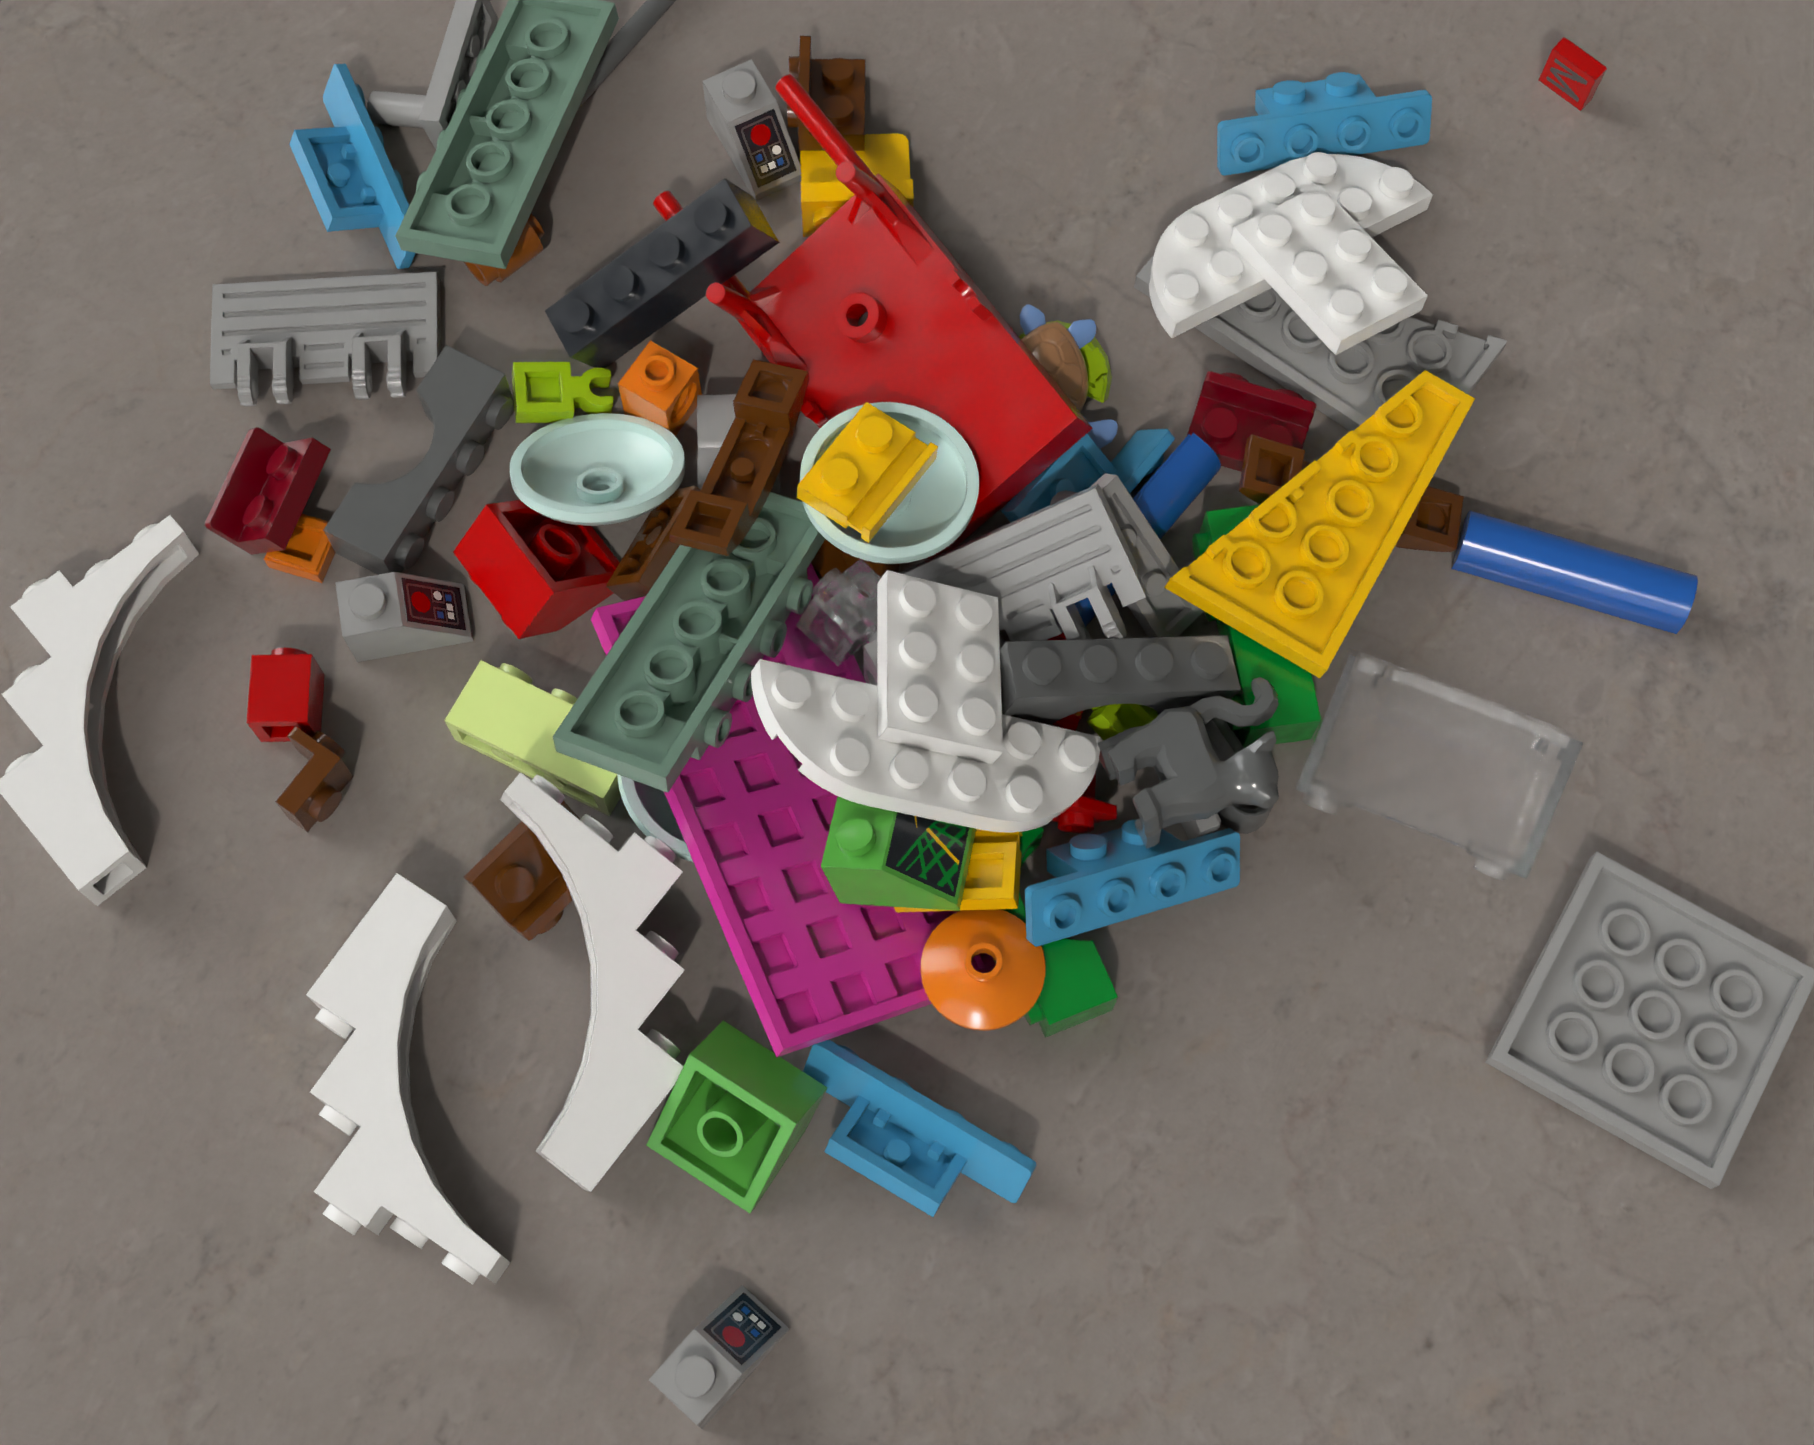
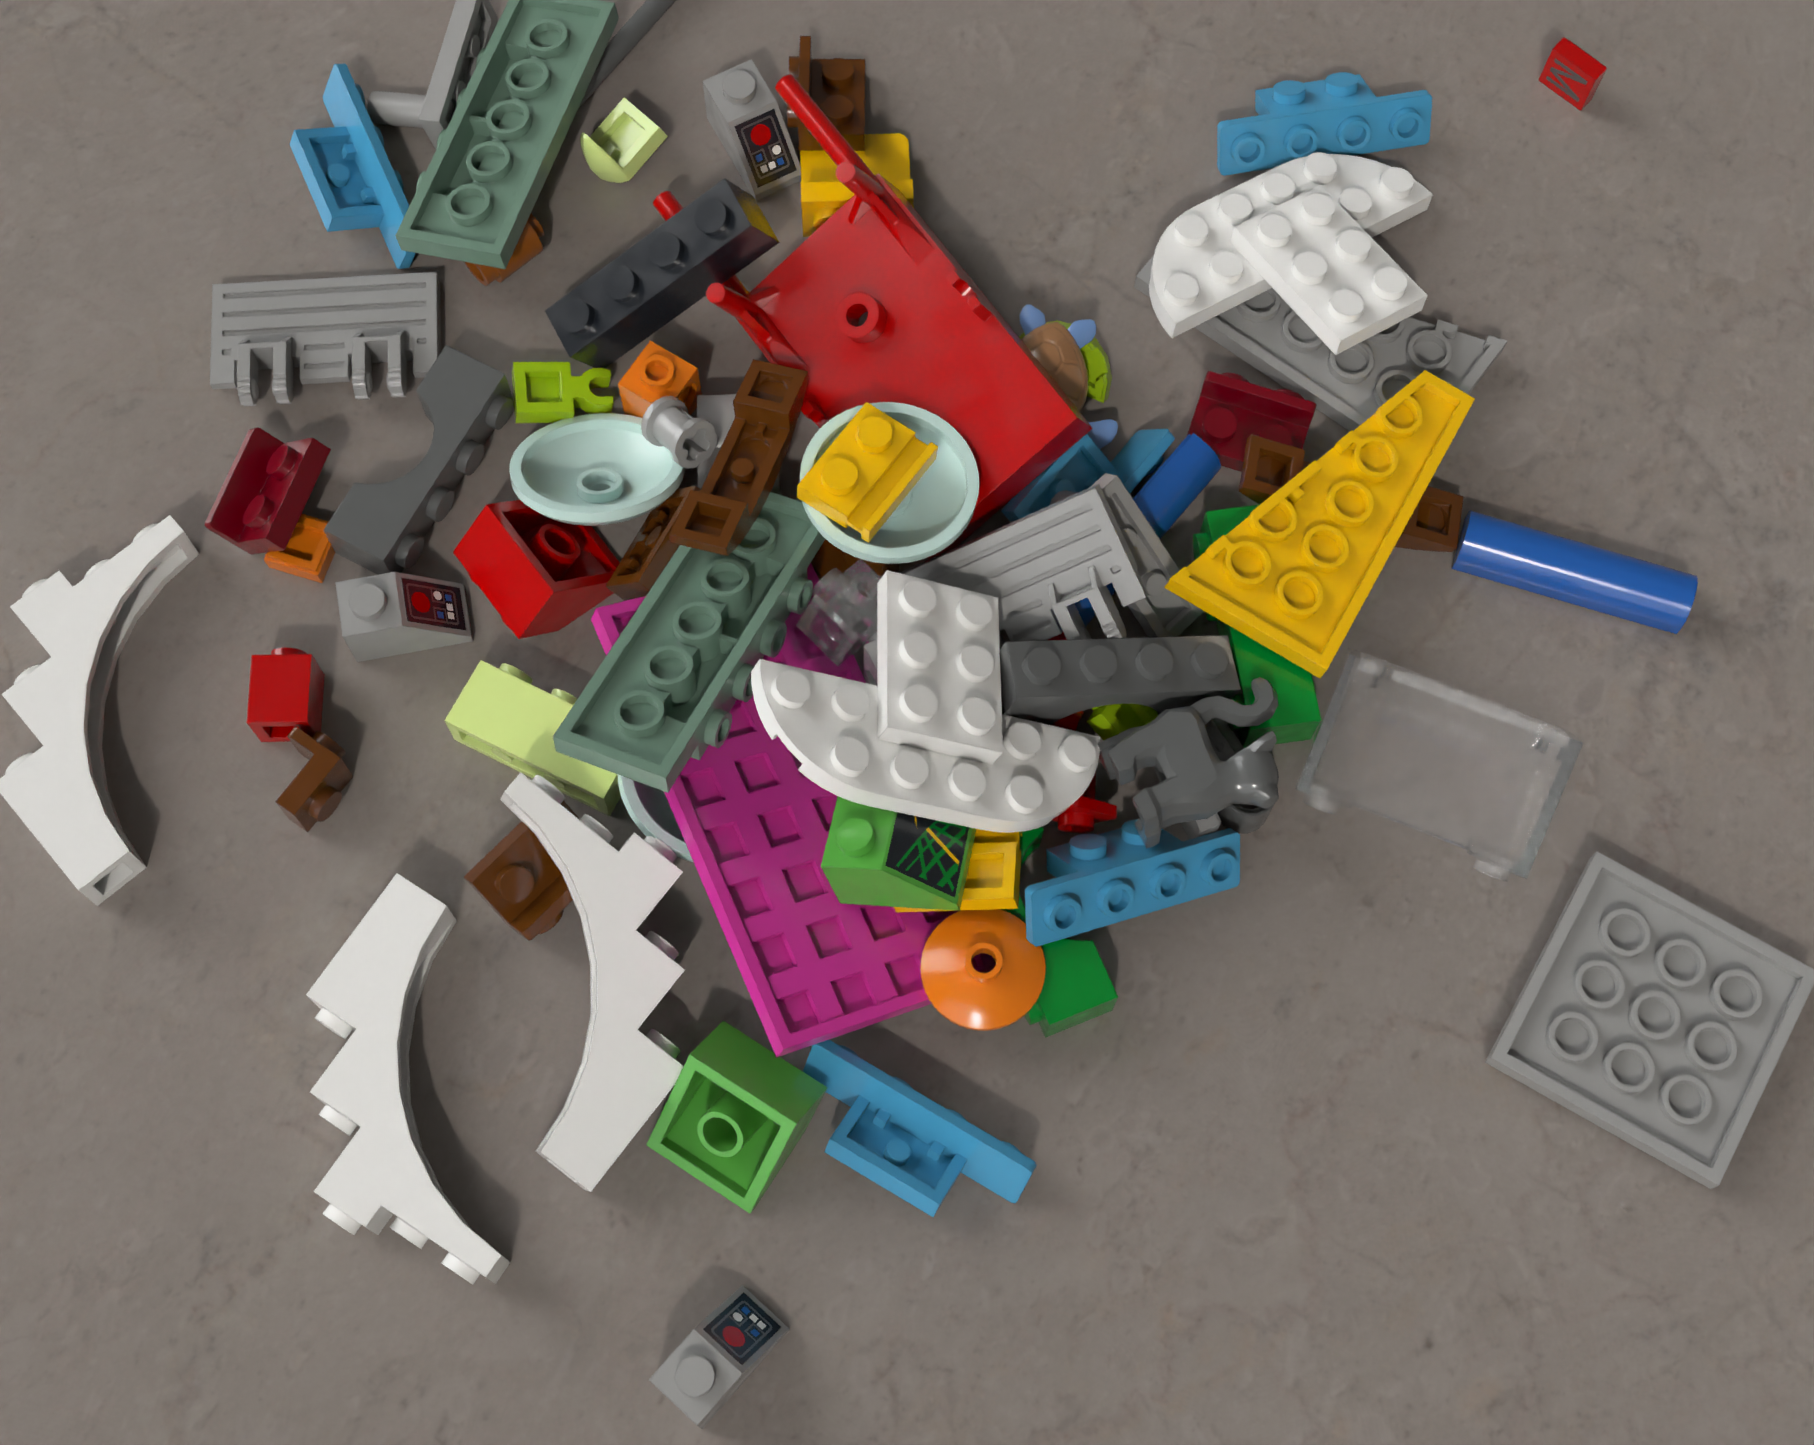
none -> yellowish green plate [580,97,668,183]
none -> light grey bush [641,396,718,469]

